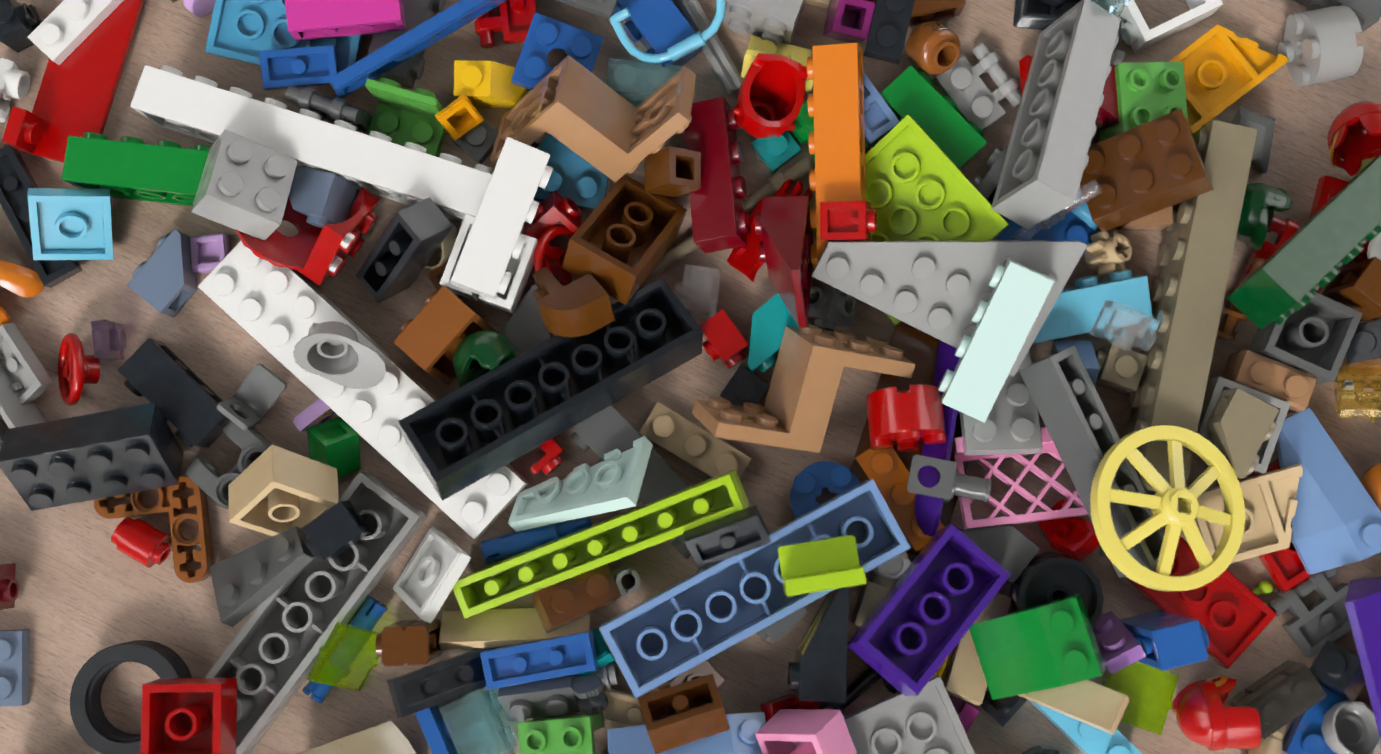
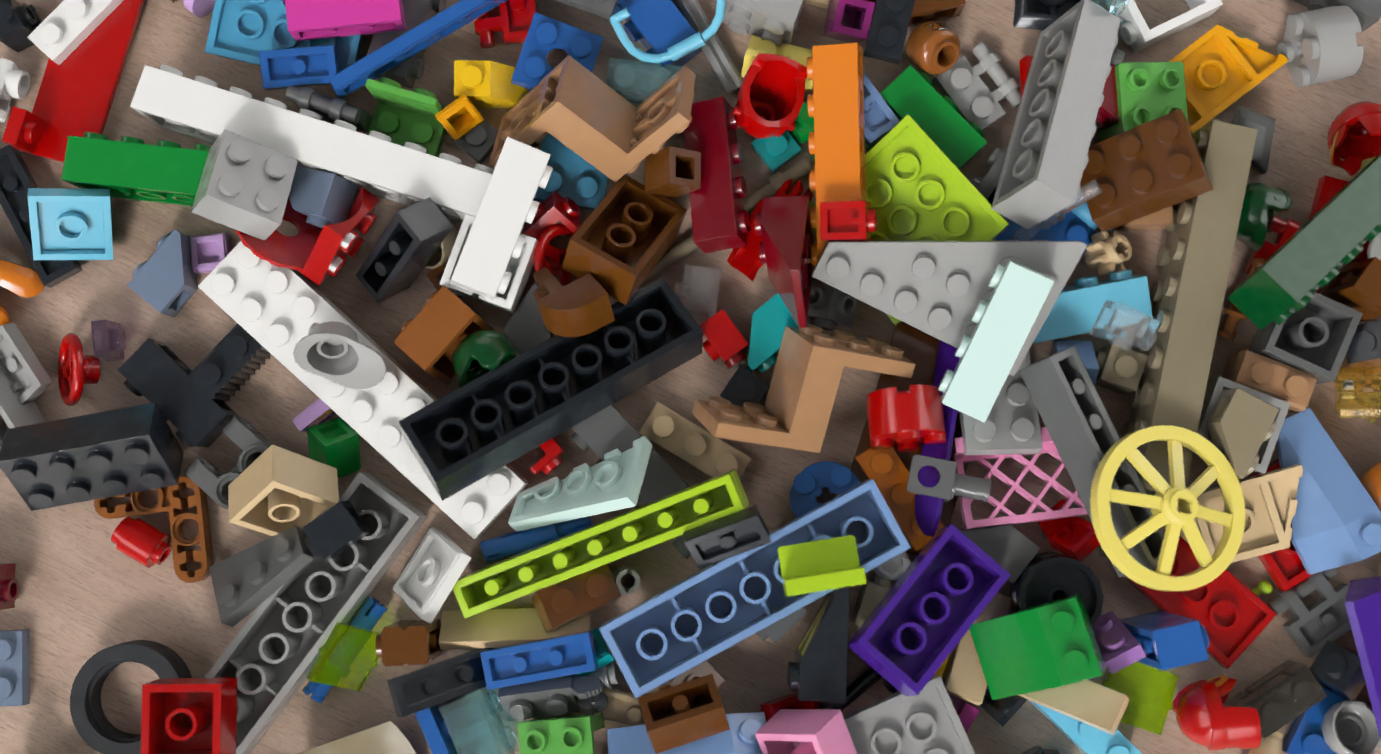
dark grey bracket [216,363,287,430] -> none
none -> black brick [187,323,271,401]

